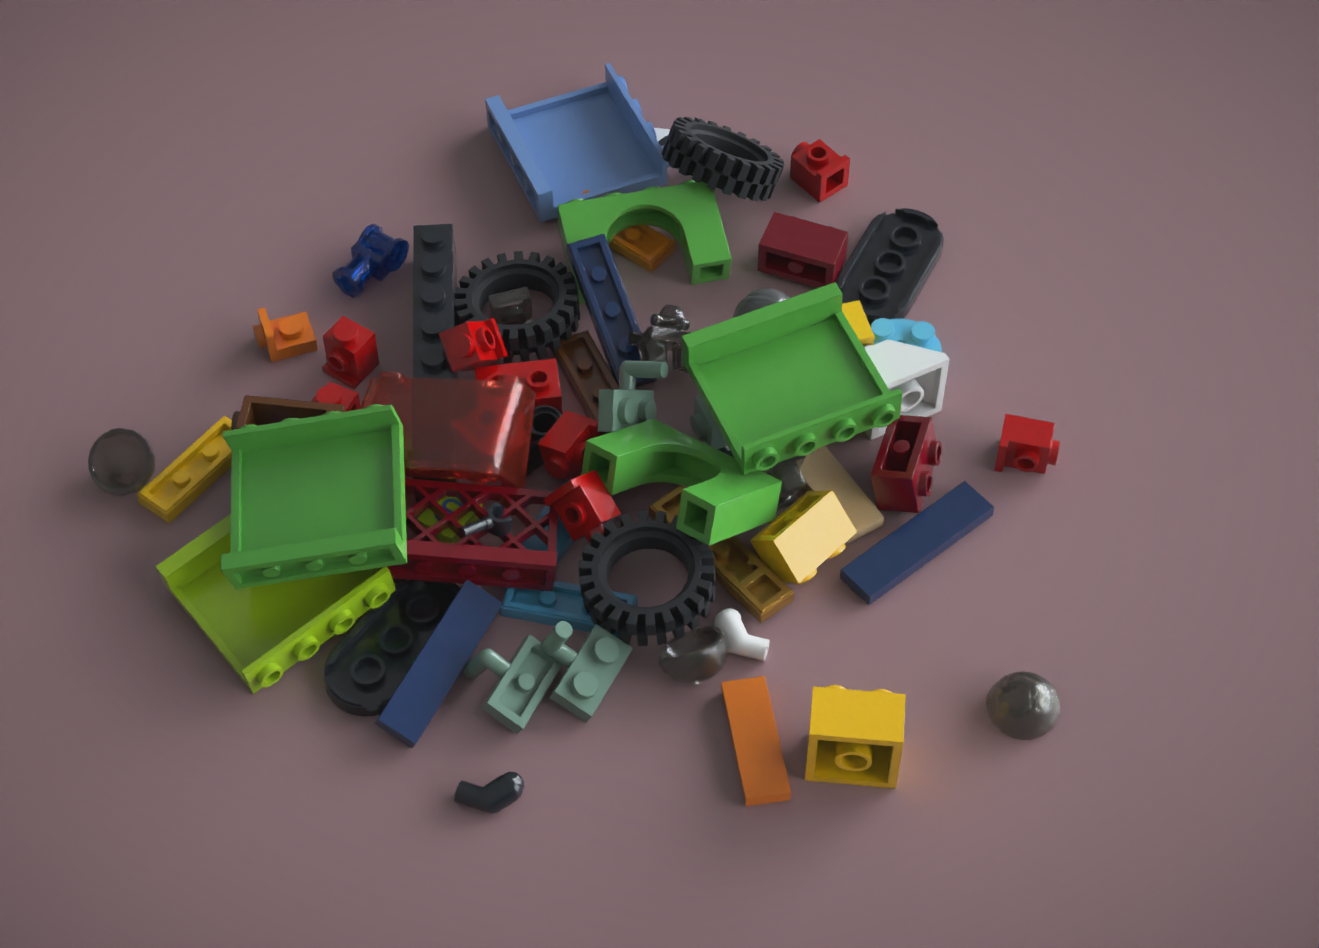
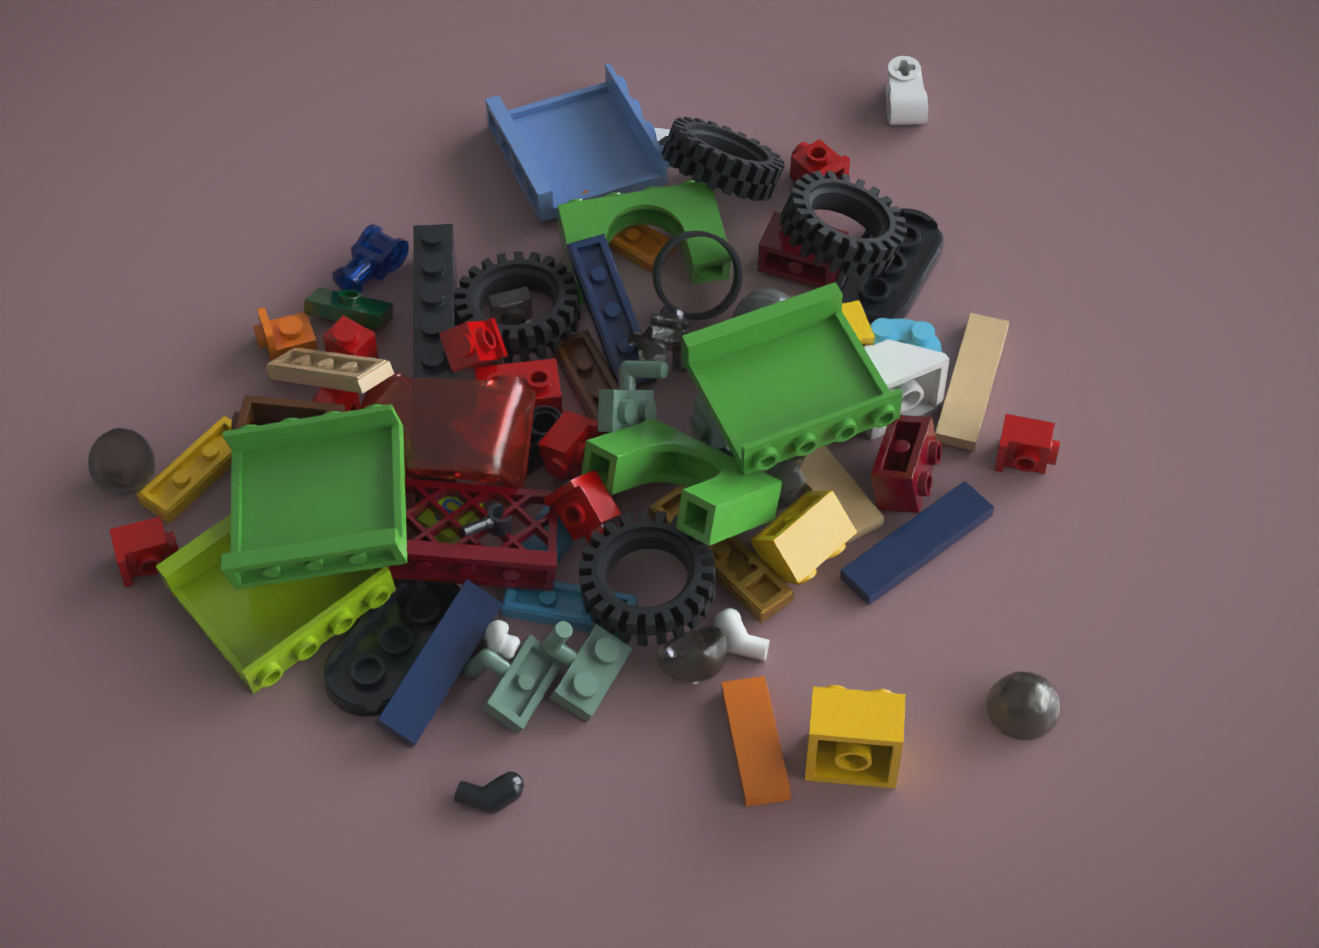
none -> red brick [109,516,179,587]
none -> tan tile [265,348,394,394]
none -> dark green plate [304,287,394,330]
none -> white arm [484,620,520,660]
none -> black tyre [652,230,743,320]
none -> black tyre [780,171,907,278]
none -> white piece [885,56,928,126]
none -> tan tile [935,313,1010,451]

